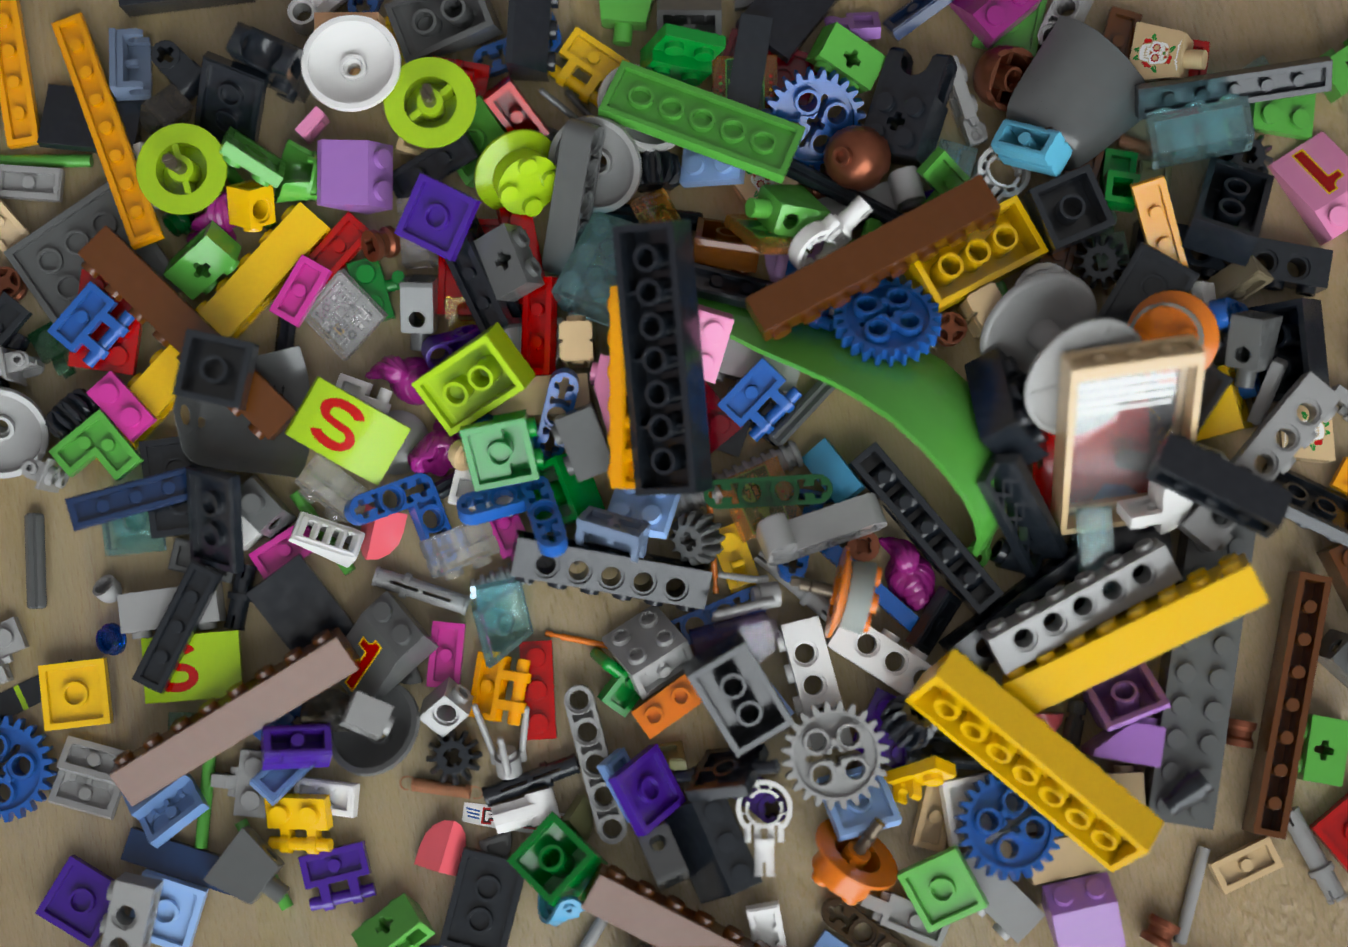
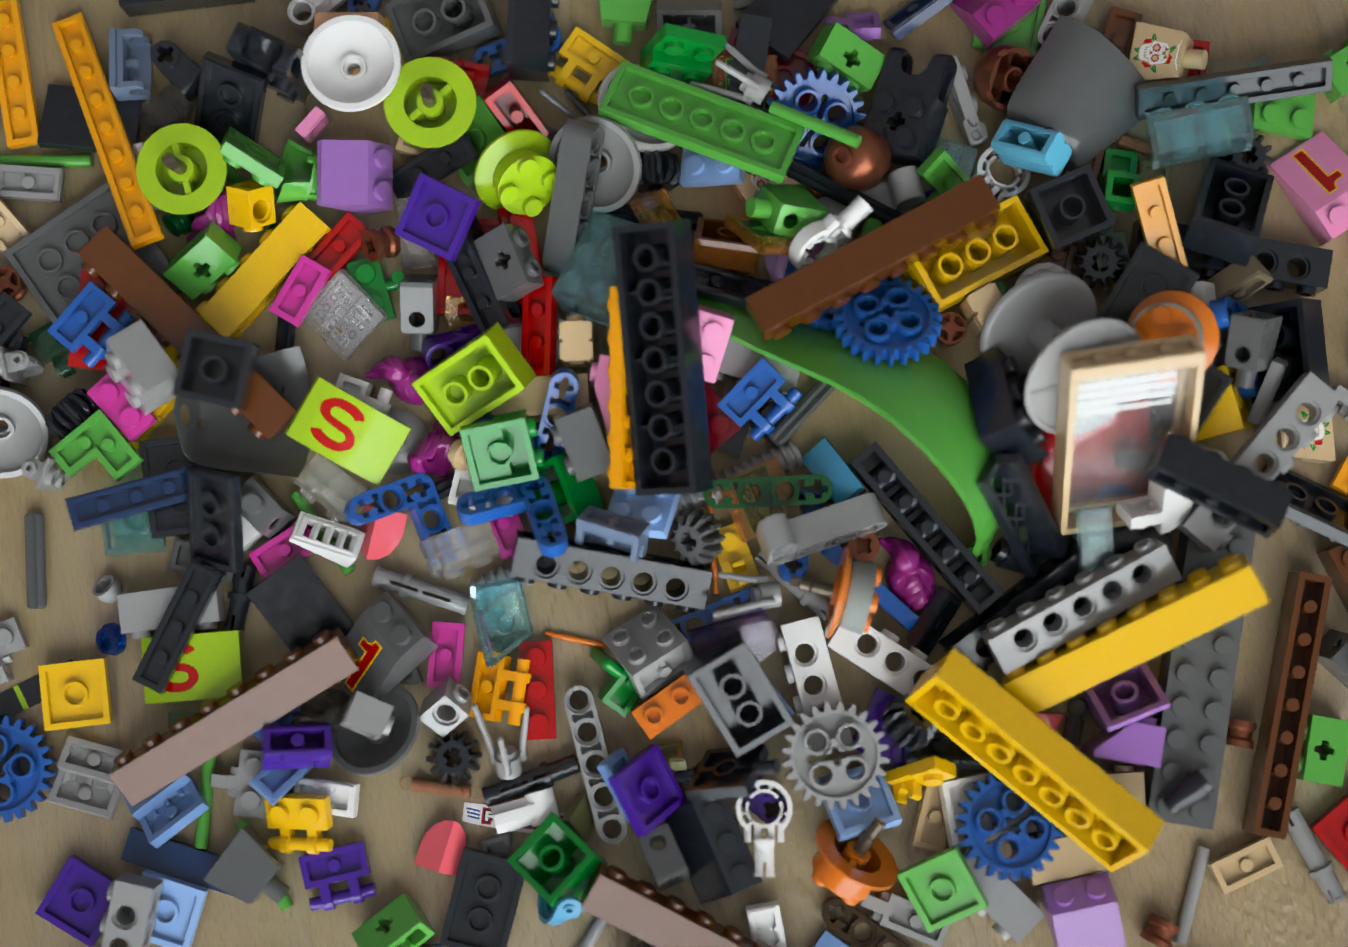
none -> light grey brick [104,320,178,416]
none -> light grey plant [689,41,773,107]
none -> bright green bar [769,101,862,148]

